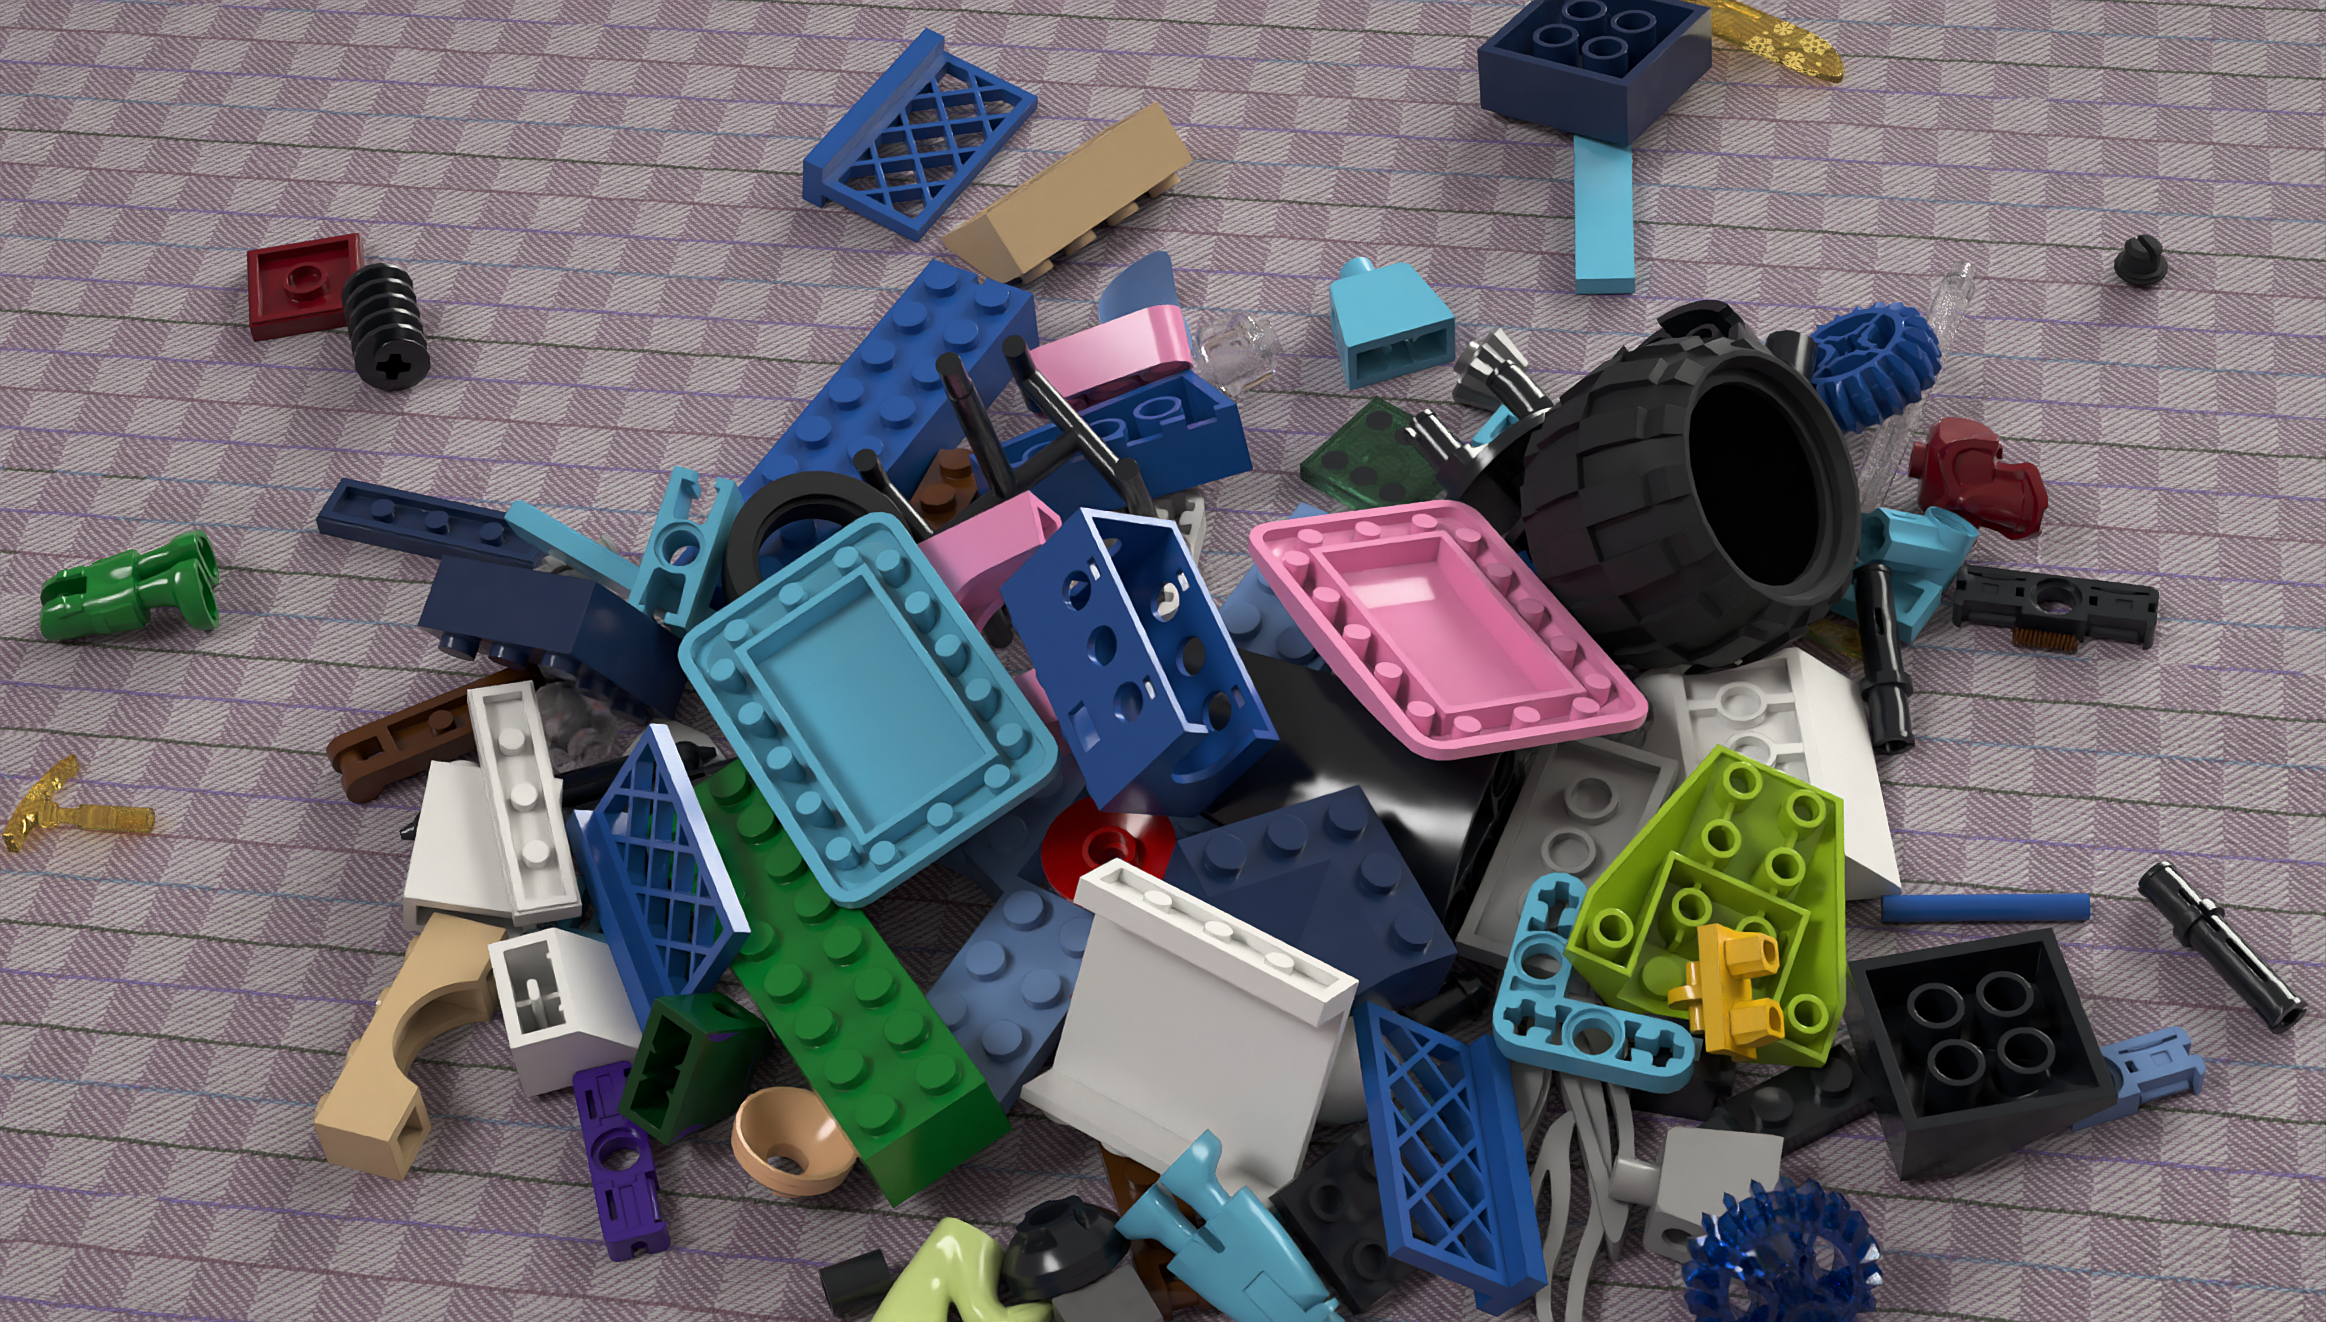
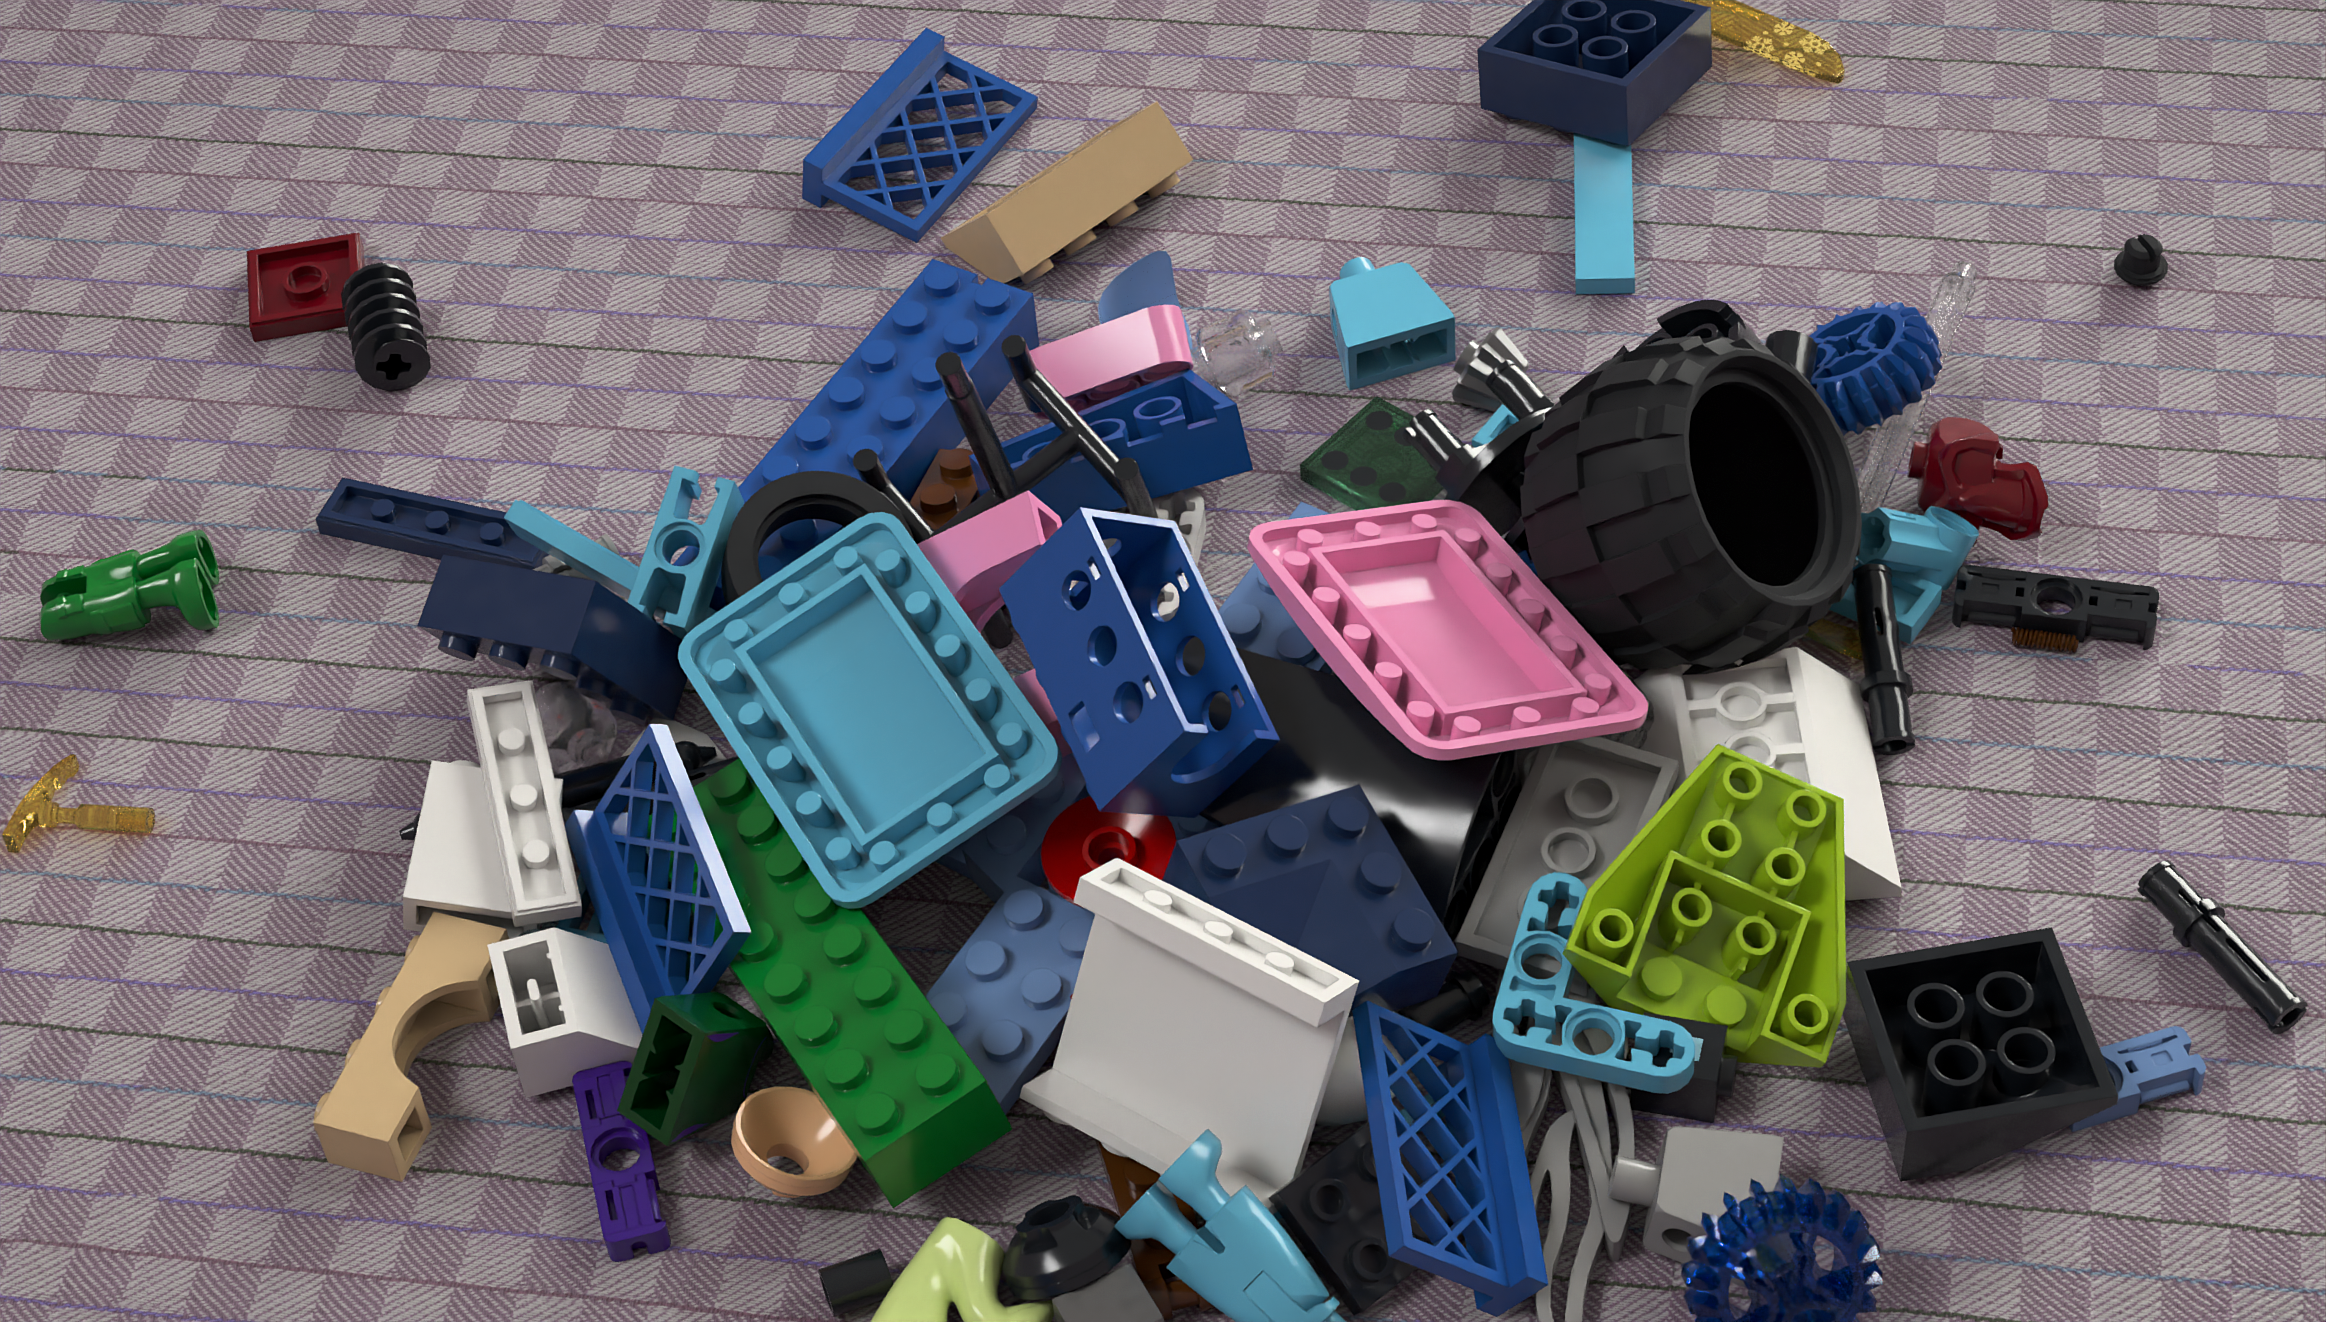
reddish brown plate [326,663,562,804] -> none
yellow hips [1667,923,1785,1063] -> none
black hinge [1696,1044,1876,1158] -> none
blue bar [1881,893,2090,922] -> none

